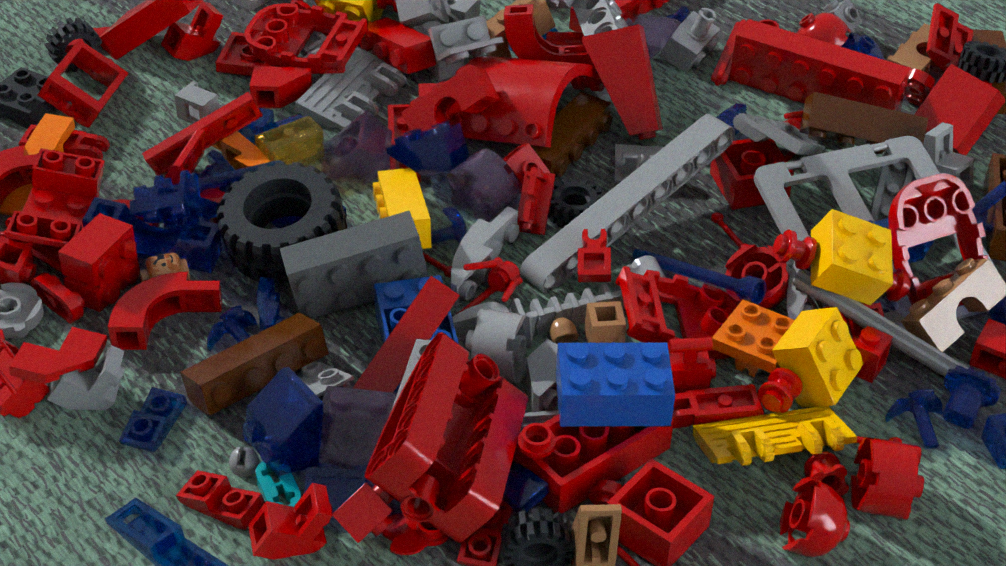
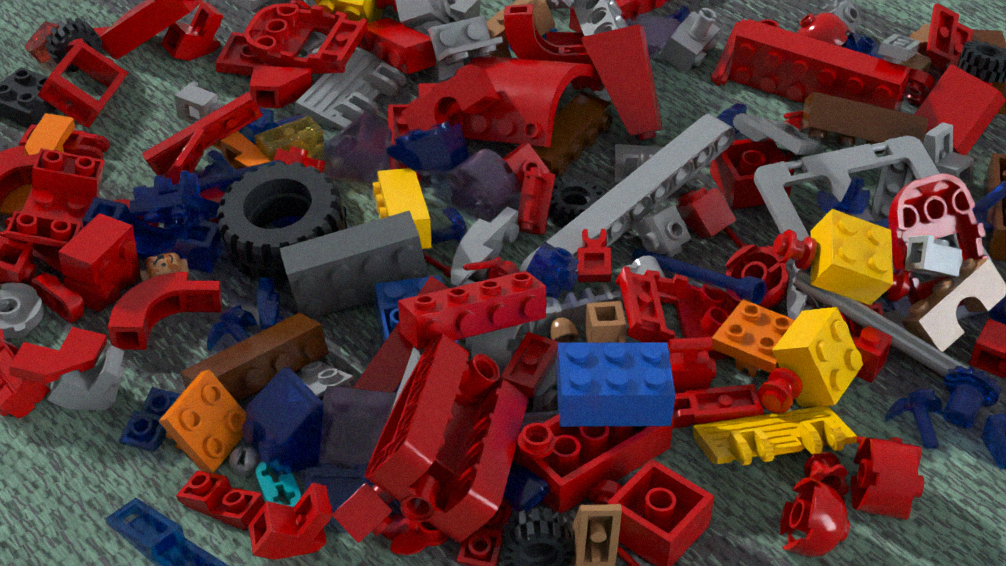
none -> clear red piece [25,21,59,63]
none -> orange plate [158,369,254,473]
none -> red plate [274,146,326,173]
none -> red brick [398,271,546,350]
none -> red plate [500,332,560,398]
none -> clear blue brick [526,242,579,300]
none -> light grey brick [634,205,692,259]
none -> red slope [676,187,737,238]
none -> clear blue plant [817,177,870,216]
none -> light grey plate [878,34,921,64]
none -> light grey brick [904,235,963,278]

